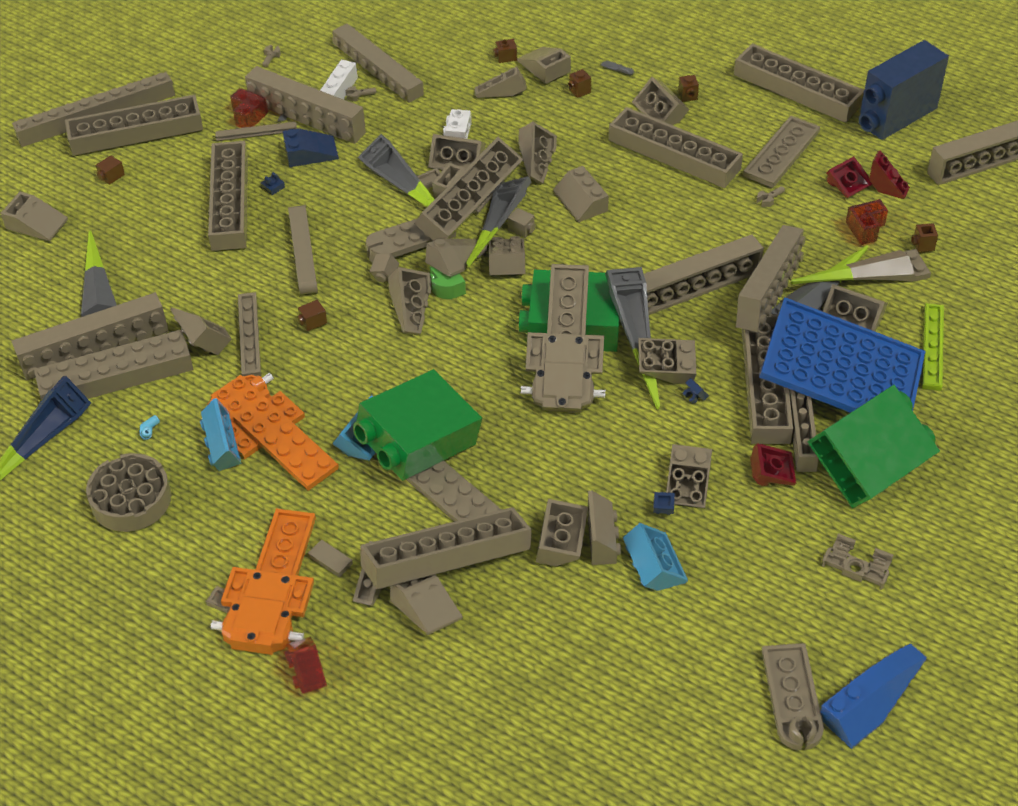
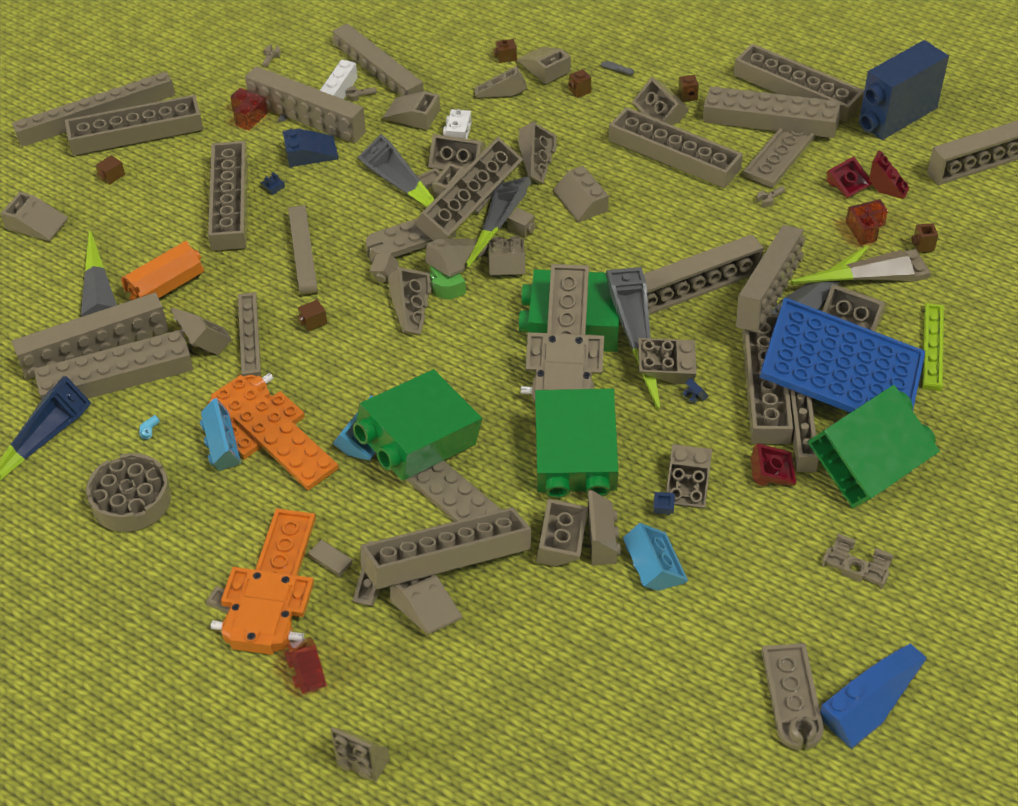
dark tan axle [215,122,297,141] -> none
none -> orange brick [121,241,204,300]
none -> dark tan slope [330,727,390,781]
none -> dark tan slope [383,91,440,130]
none -> green brick [535,388,619,498]
none -> dark tan brick [703,86,841,138]

